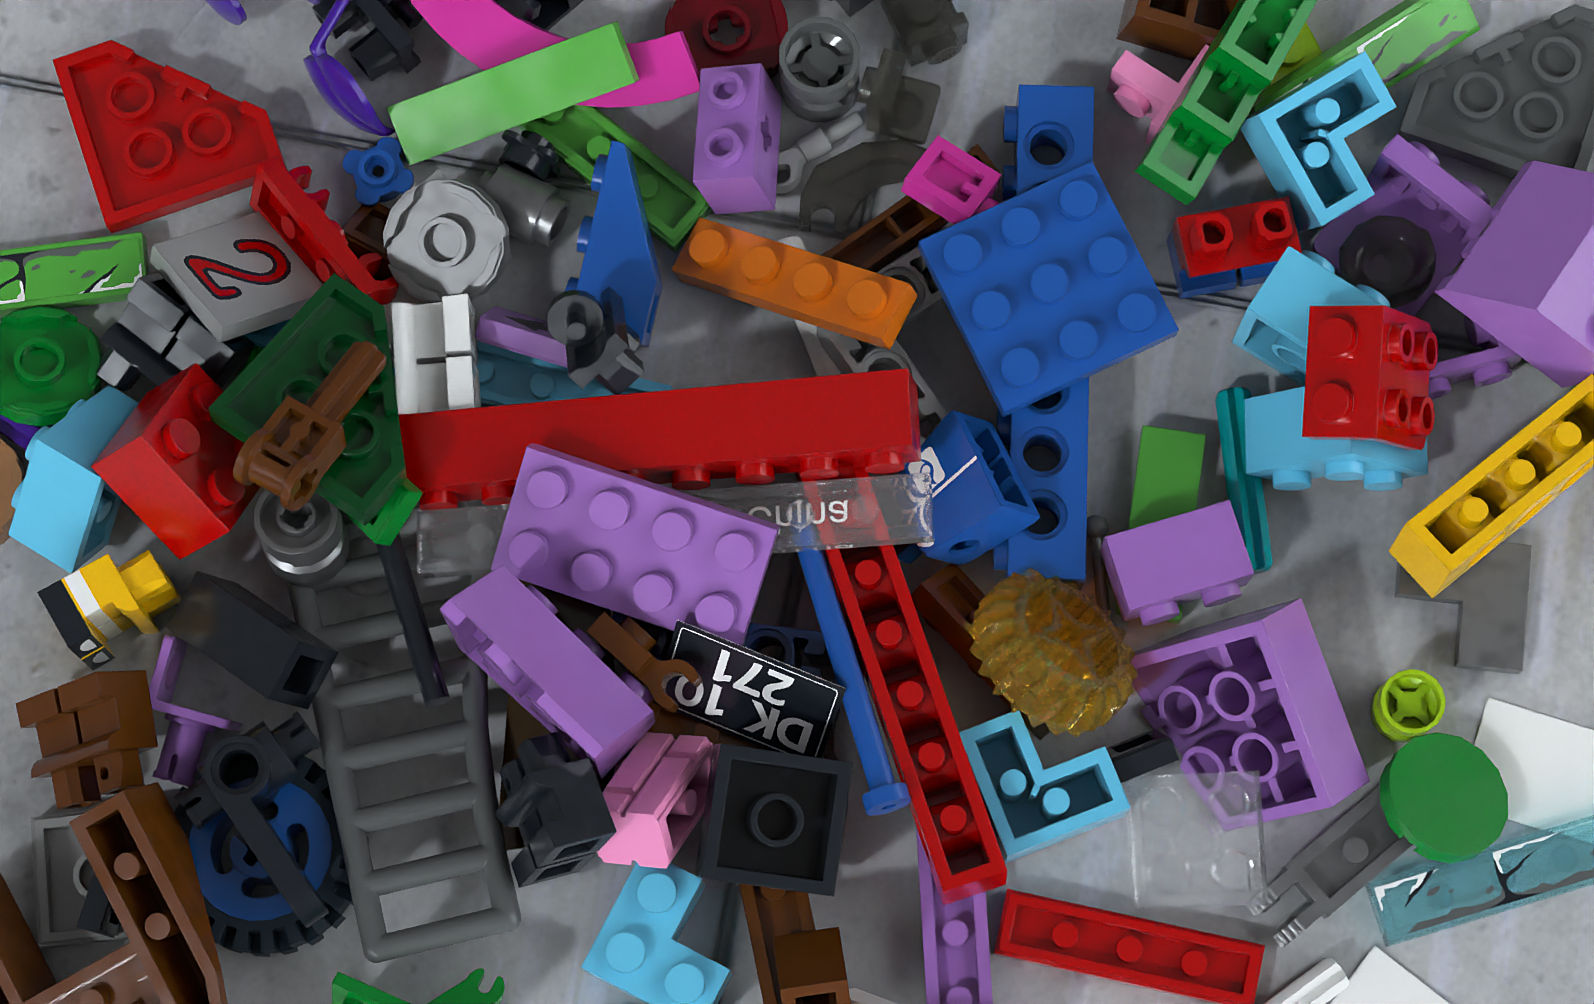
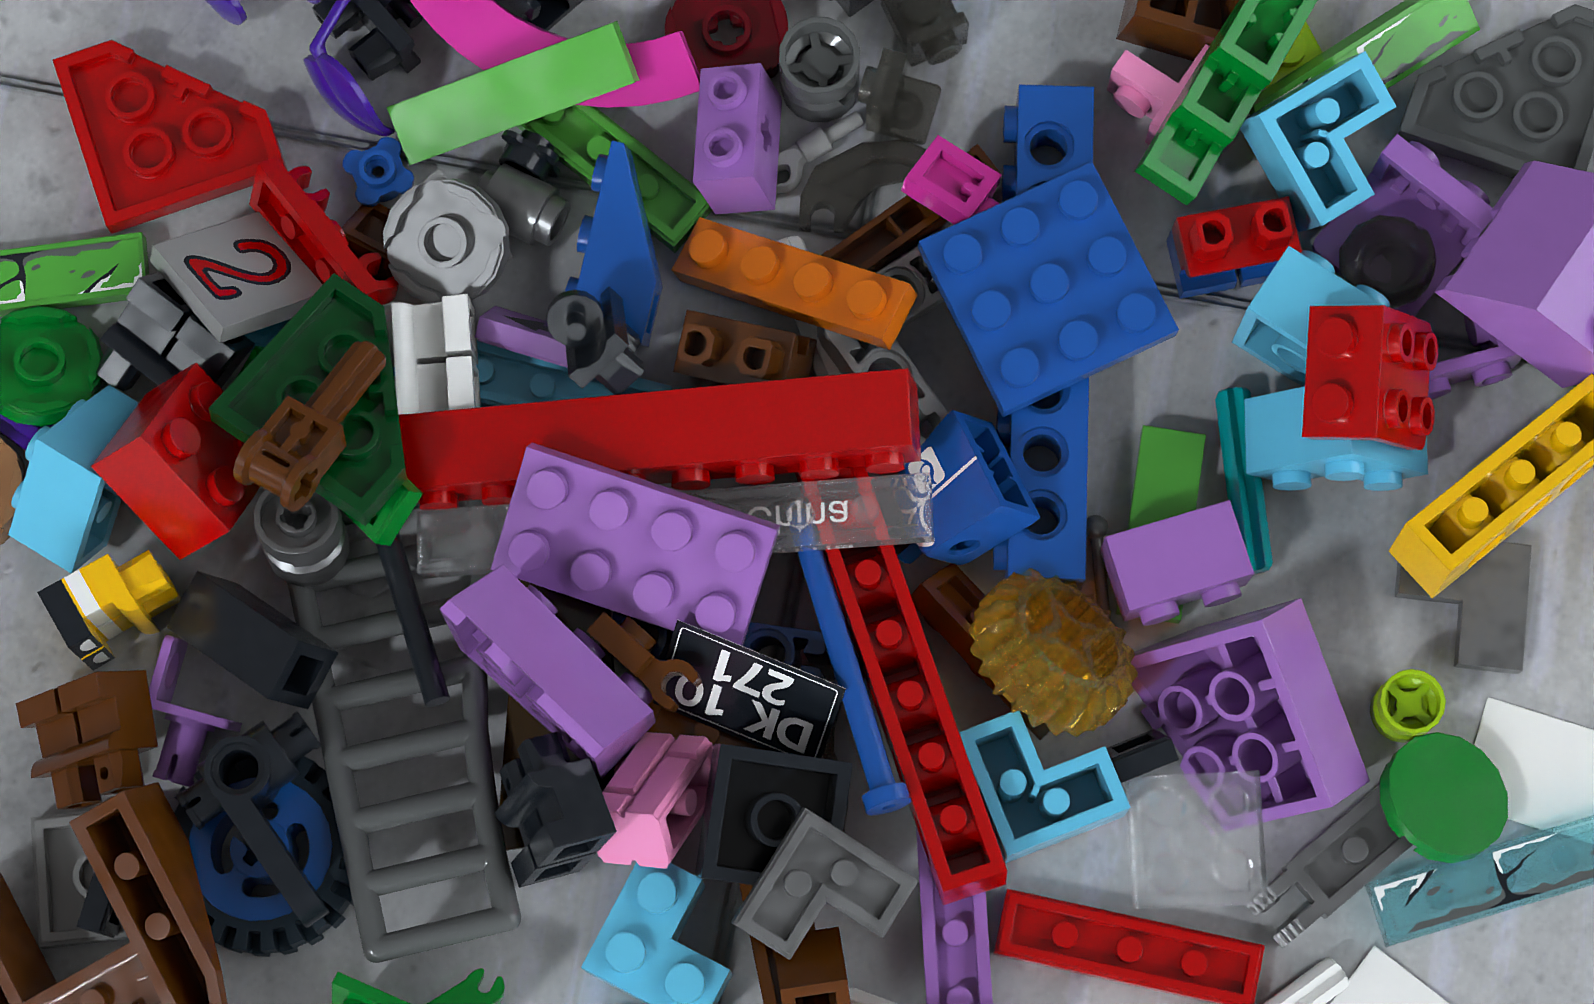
none -> reddish brown hips [673,310,817,385]
none -> flat silver tile [731,808,919,960]

